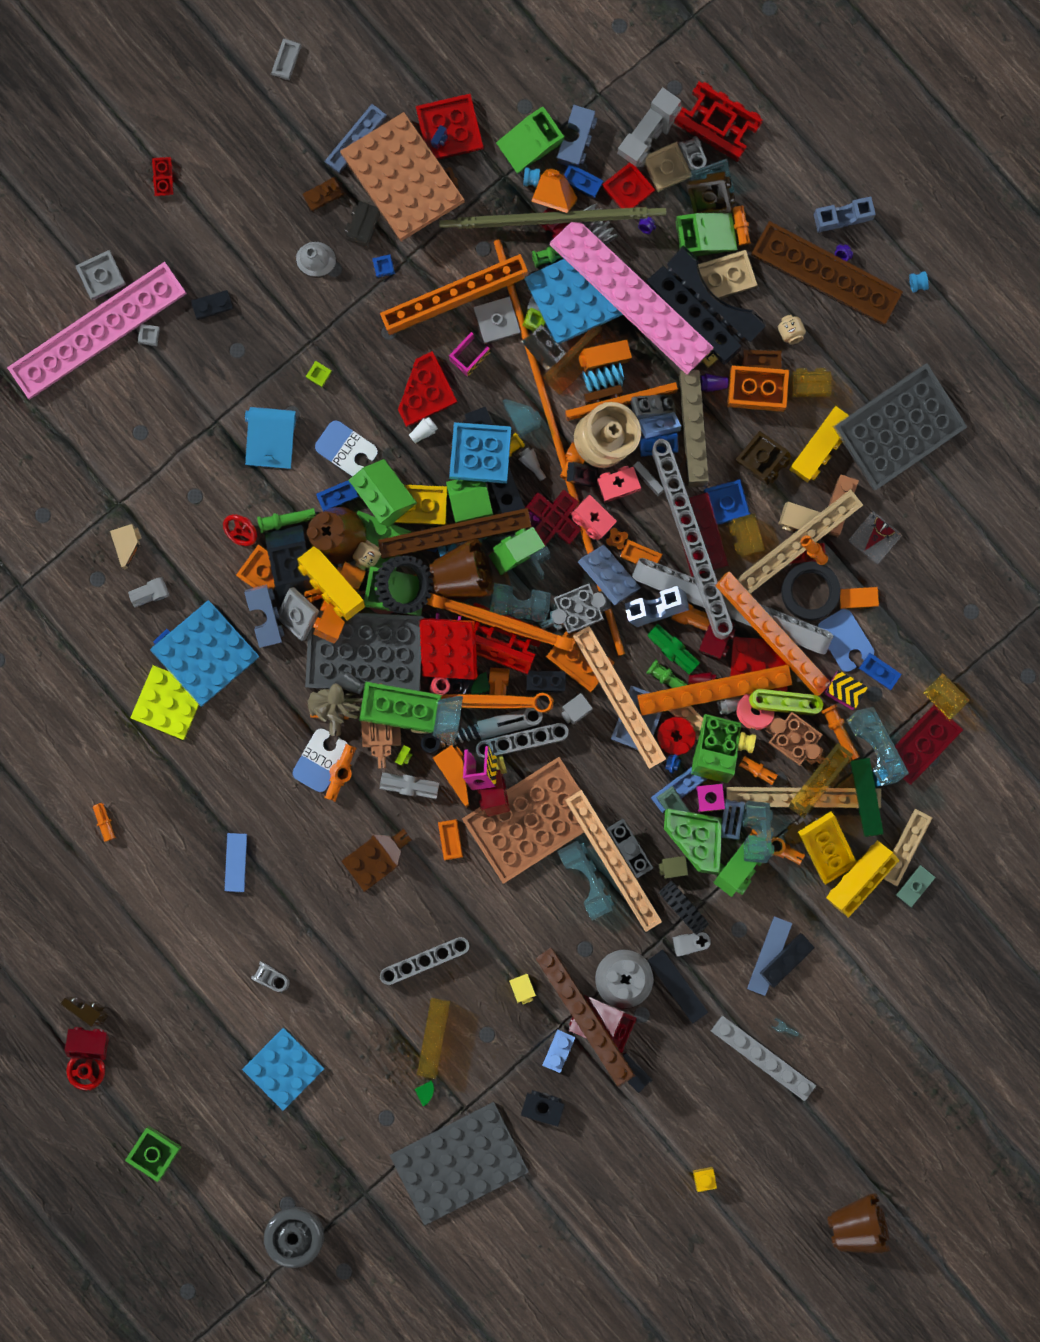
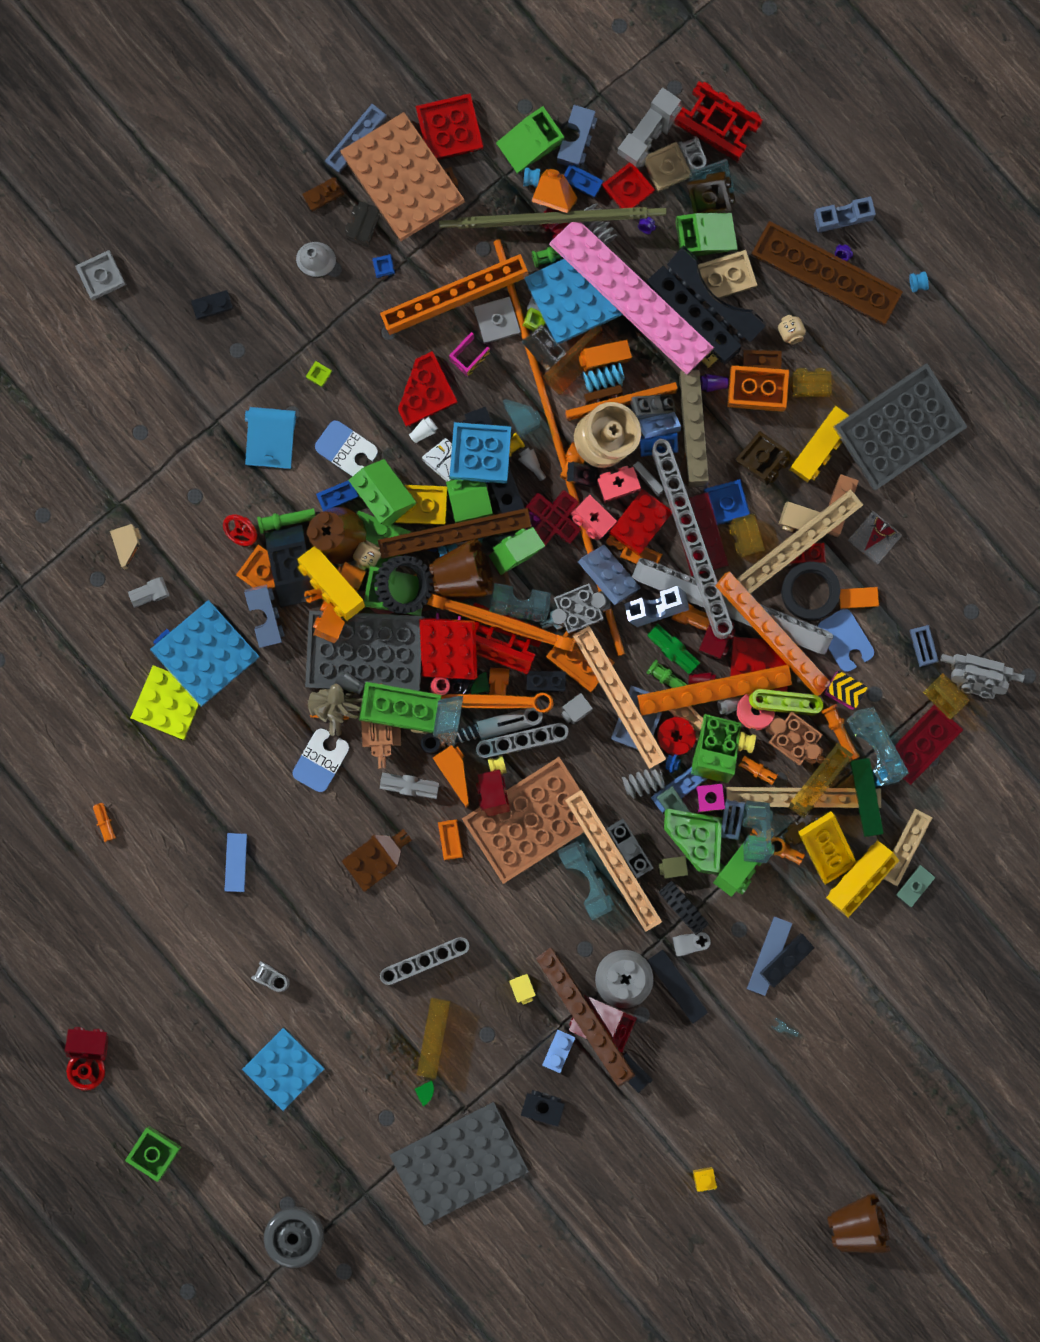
bright pink plate [7,262,186,400] -> none
dark brown plate [60,996,108,1027] -> none
light grey tile [138,324,160,346] -> none
red slope [152,157,174,196] -> none
light grey tile [271,38,301,81] -> none
light grey plate [277,587,319,641] -> none
orange pin [324,744,357,802] -> none
lime plate [395,745,413,766] -> none
dark blue plate [431,125,448,150] -> none
dark pink piece [463,746,497,790] -> none
clear light blue panel [530,546,550,580] -> none
light grey plate [711,1016,816,1101] -> none
orange pin [732,206,751,246] -> none
orange pin [800,535,828,565] -> none
blue plate [858,653,902,690] -> none
none -> white torso [422,439,453,482]
none -> red plate [609,489,672,556]
none -> light grey piece [622,765,665,799]
none -> sand blue tile [910,625,939,667]
none -> light grey piece [940,654,1025,699]

